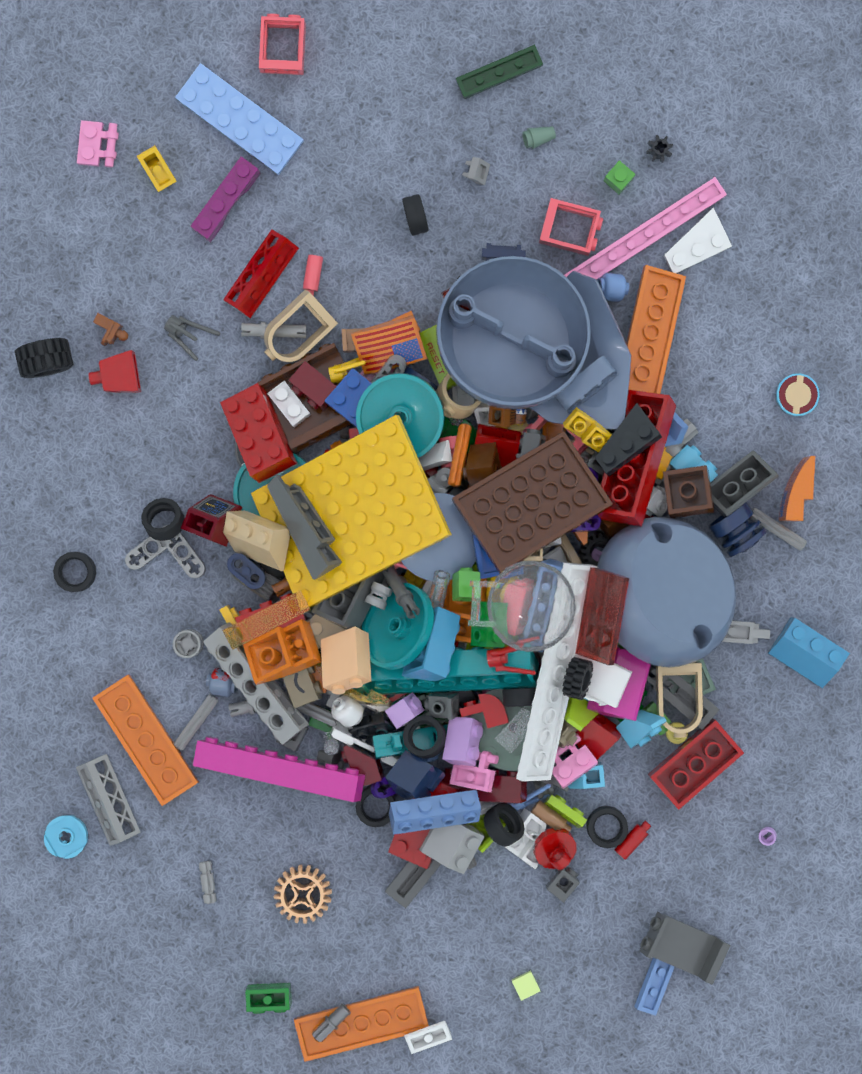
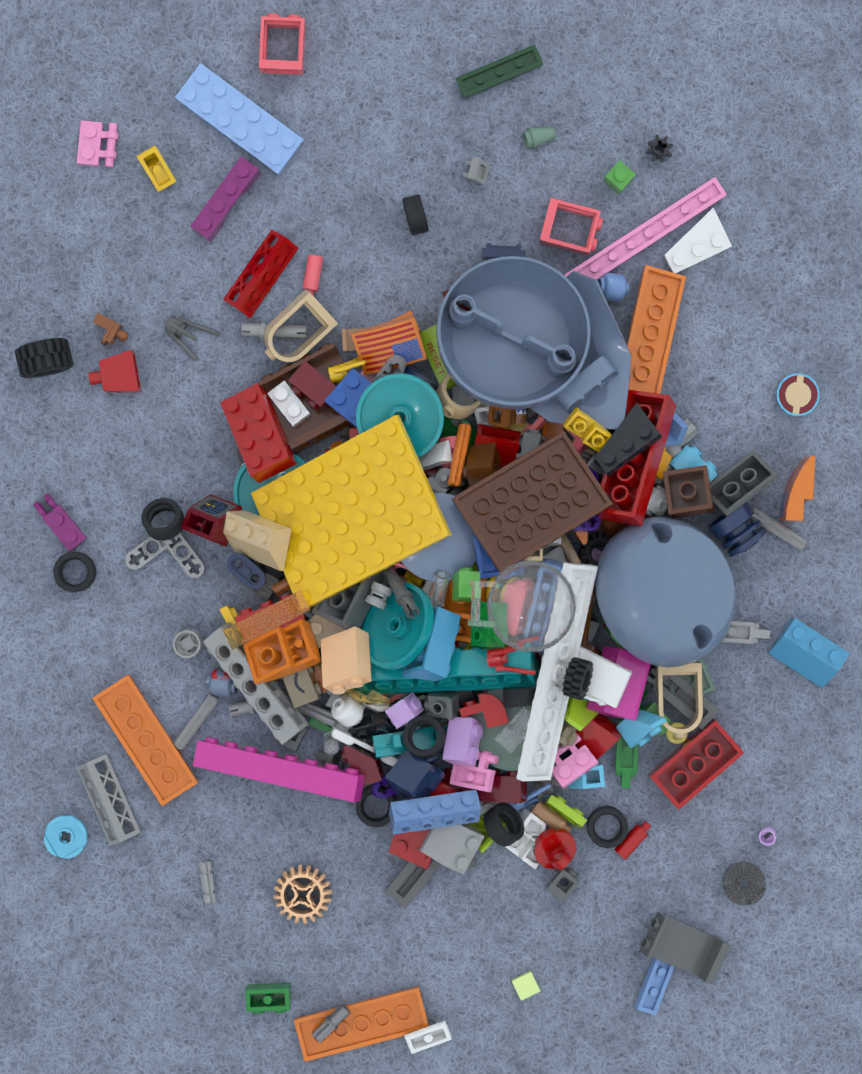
dark grey wedge [267,475,342,580] -> none
clear red tile [575,567,629,665] -> none
none -> magenta hinge [33,493,87,552]
none -> green hinge [615,736,638,788]
none -> clear smoke plate [722,861,766,905]

